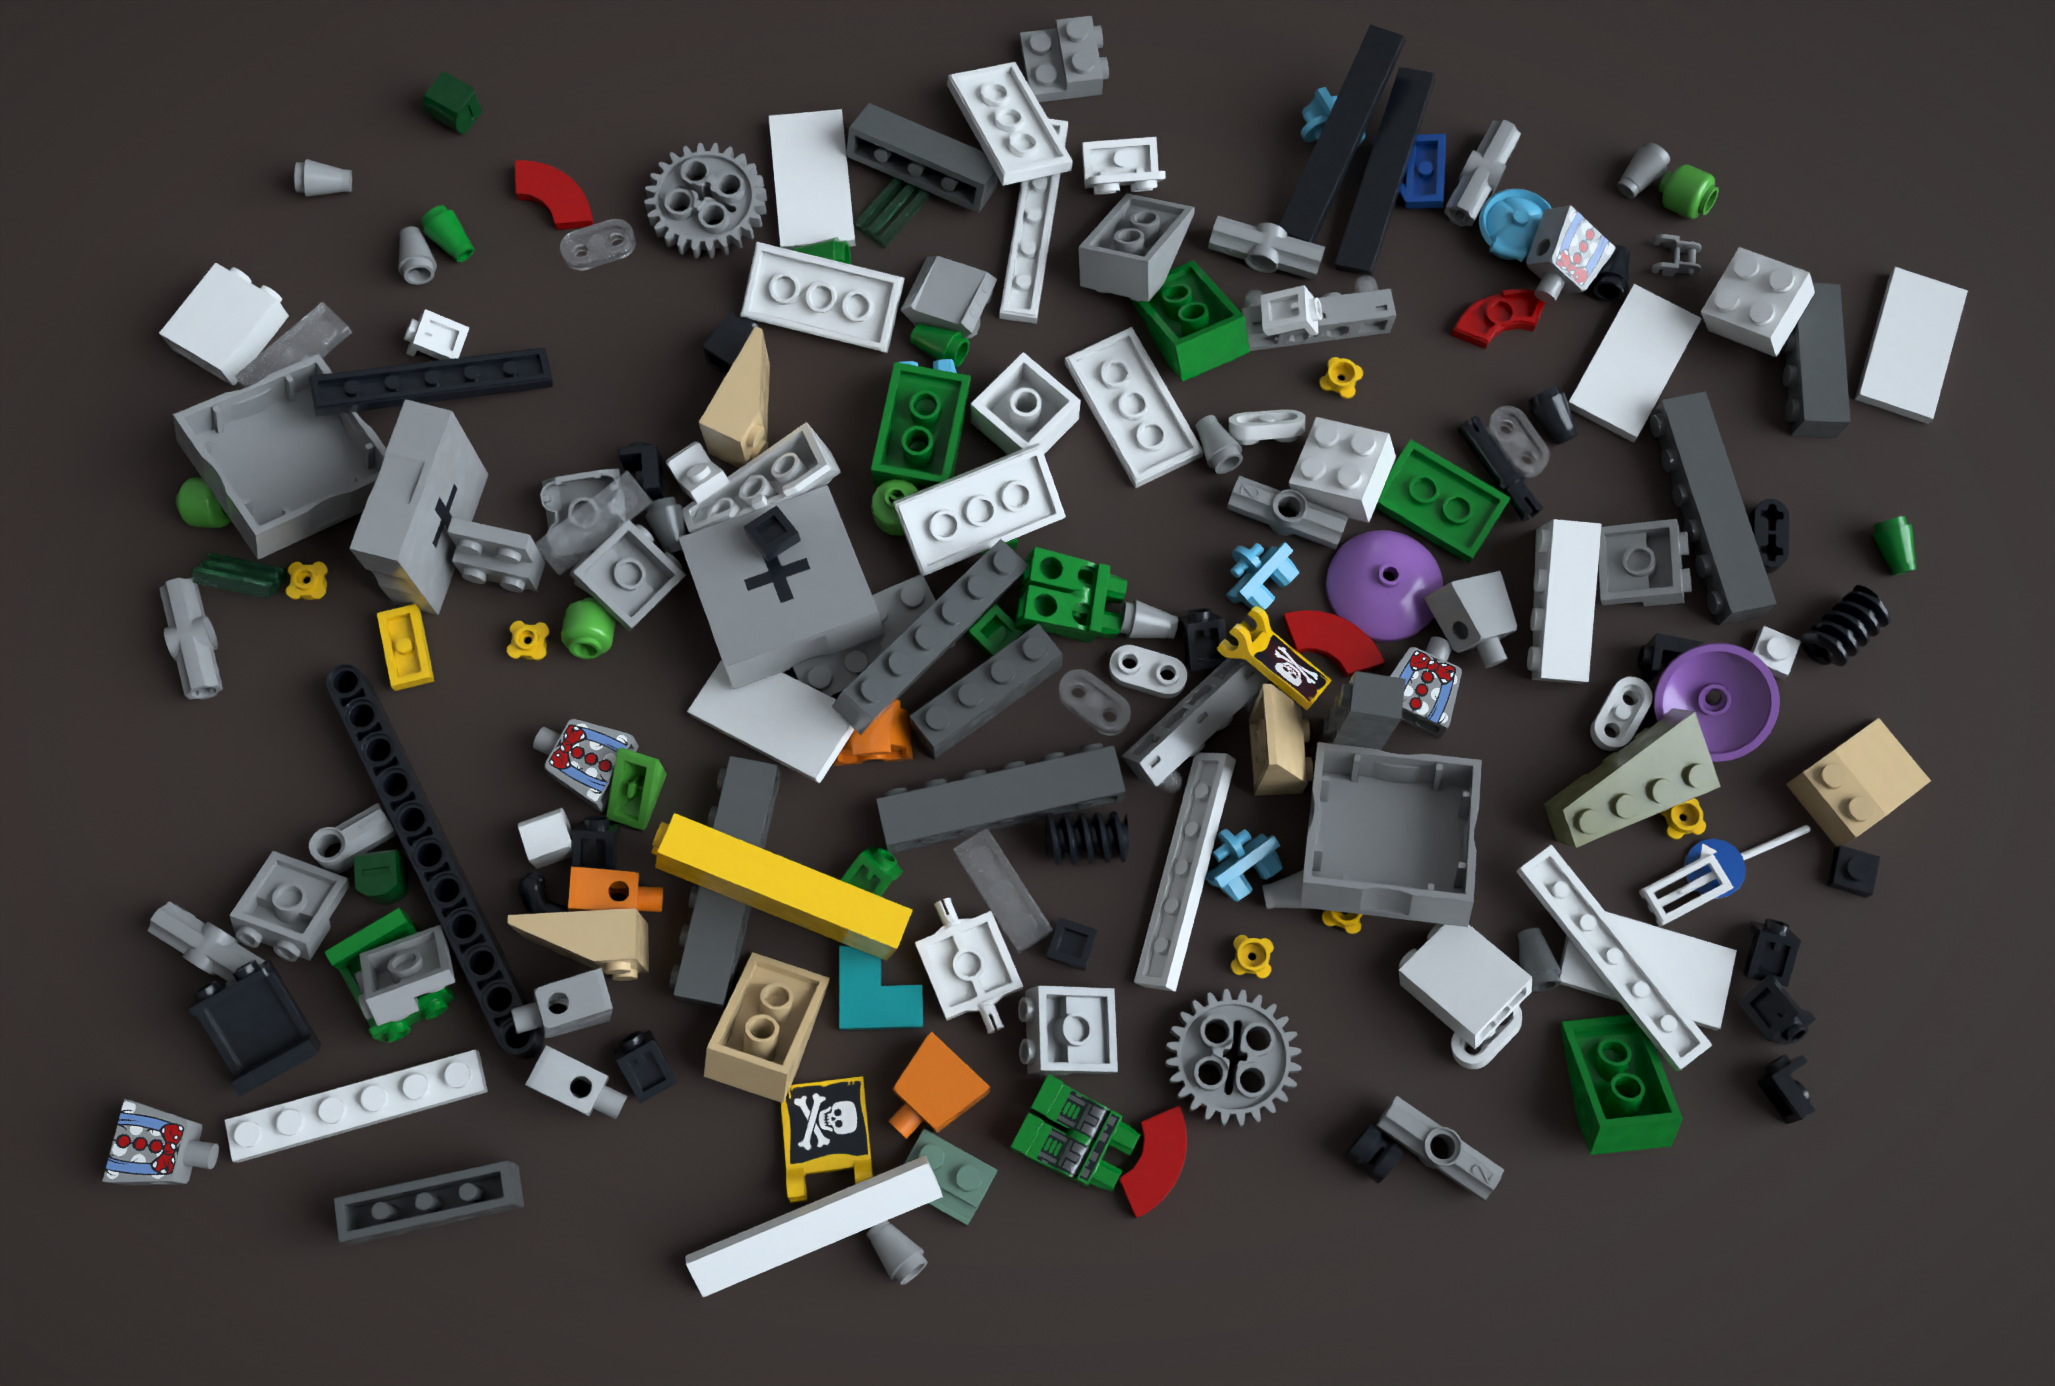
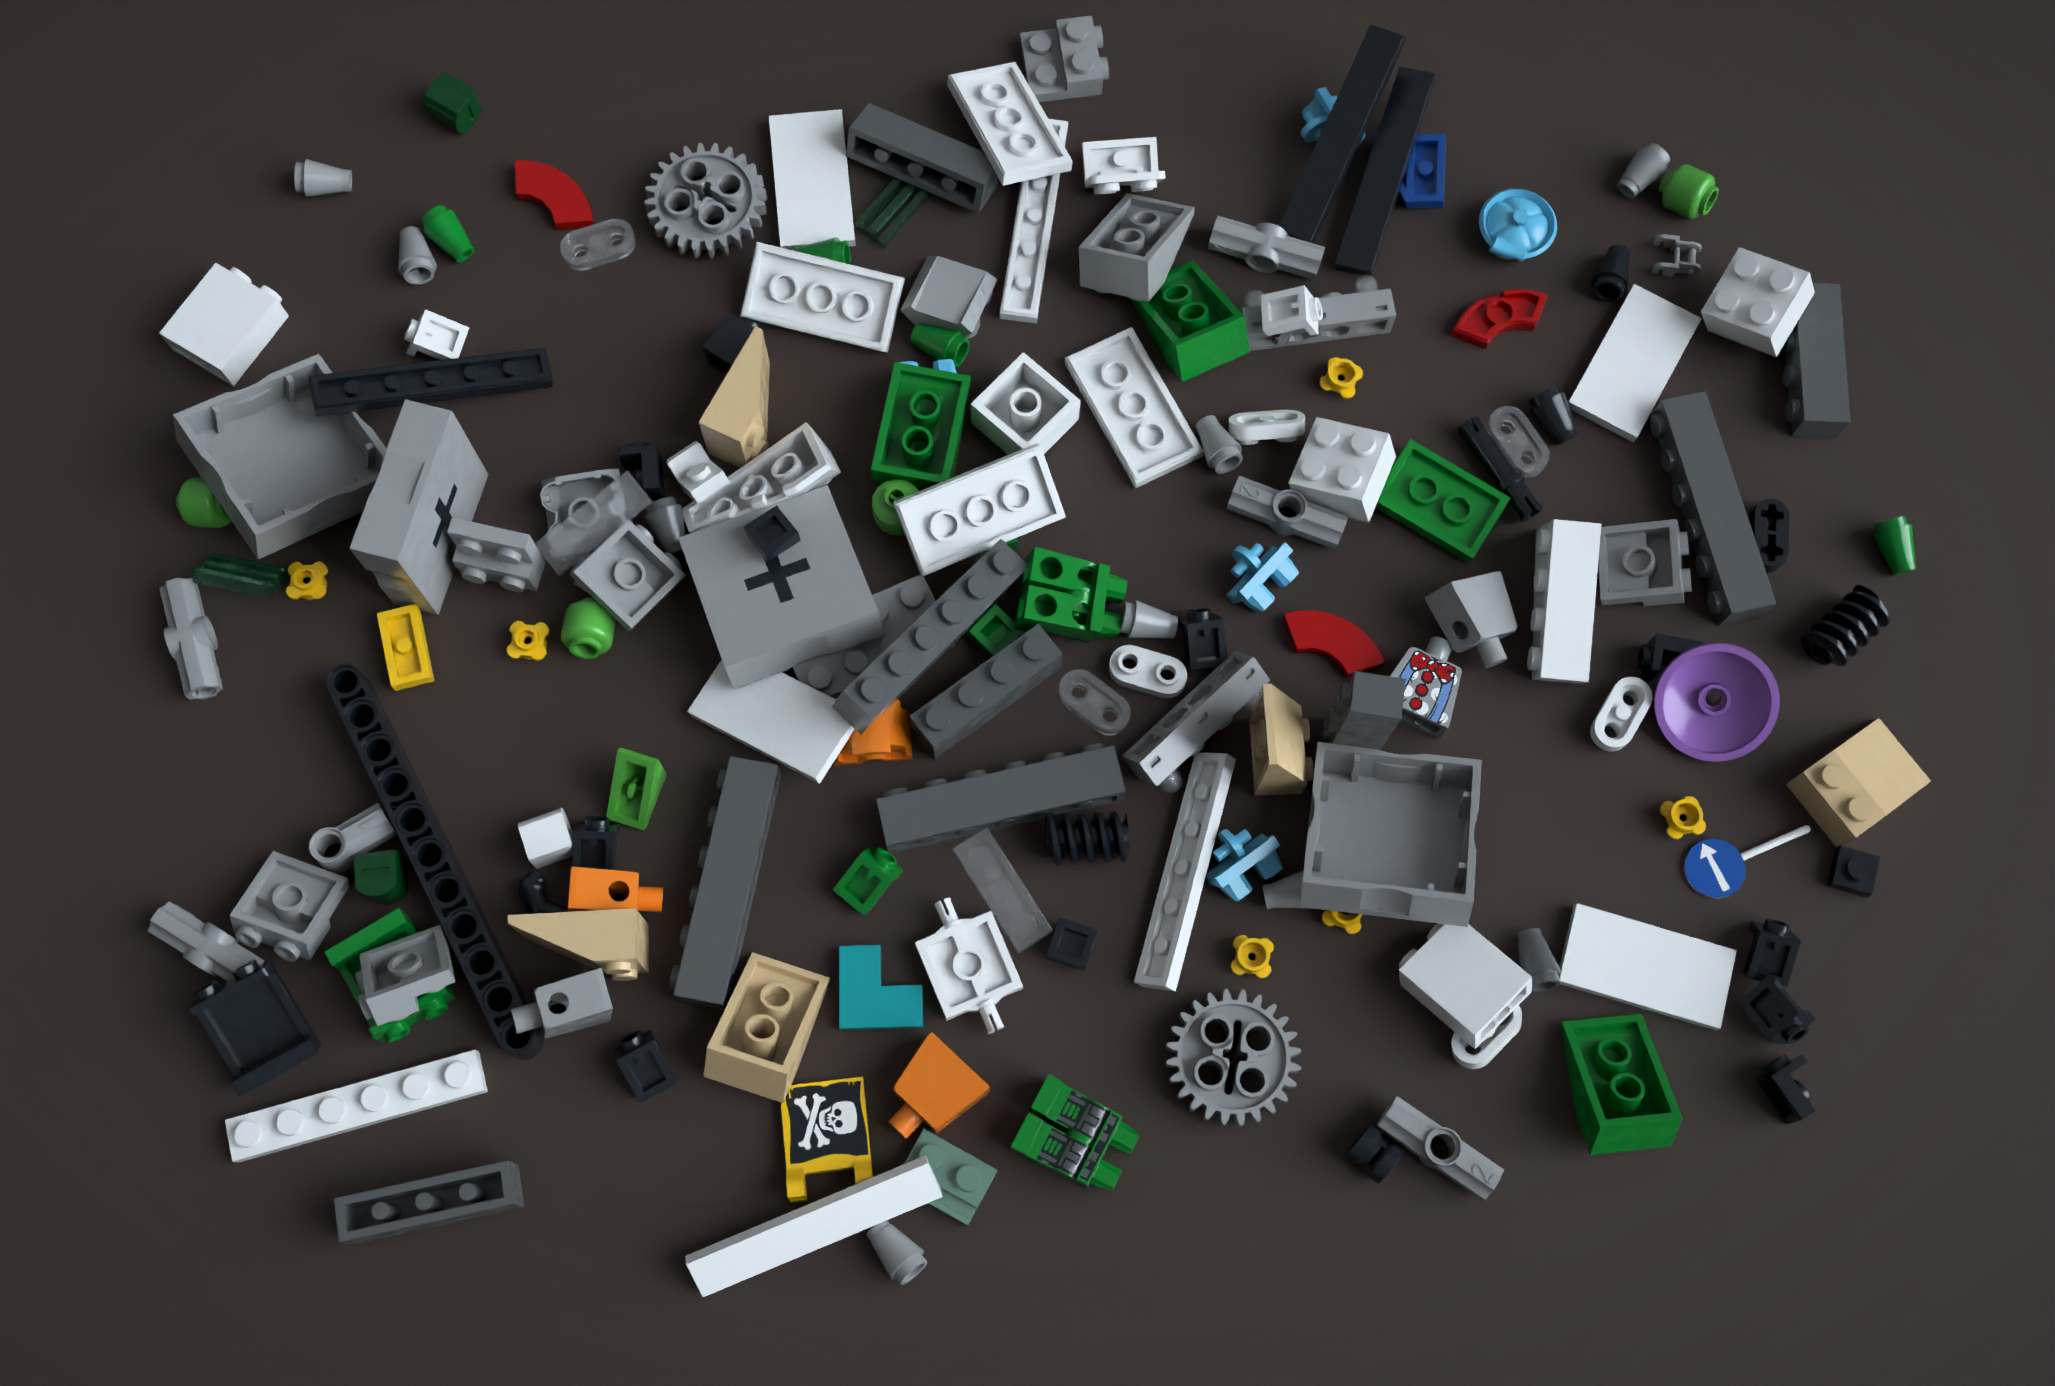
torso [102,1099,219,1186] -> none
clear plate [235,302,352,388] -> none
light grey torso [525,1045,628,1119] -> none
torso [533,719,639,813] -> none
yellow brick [651,813,912,961] -> none
light grey plate [1018,986,1118,1075] -> none
red tile [1119,1105,1187,1219] -> none
flag [1217,606,1332,710] -> none
medium lavender dish [1326,530,1443,642] -> none
light grey piece [1444,119,1521,227] -> none
white plate [1516,845,1712,1072] -> none
light grey torso [1526,205,1616,304] -> none
wedge [1543,708,1721,847] -> none
white tile [1639,852,1734,927] -> none
white plate [1751,626,1801,680] -> none
white tile [1855,267,1968,424] -> none

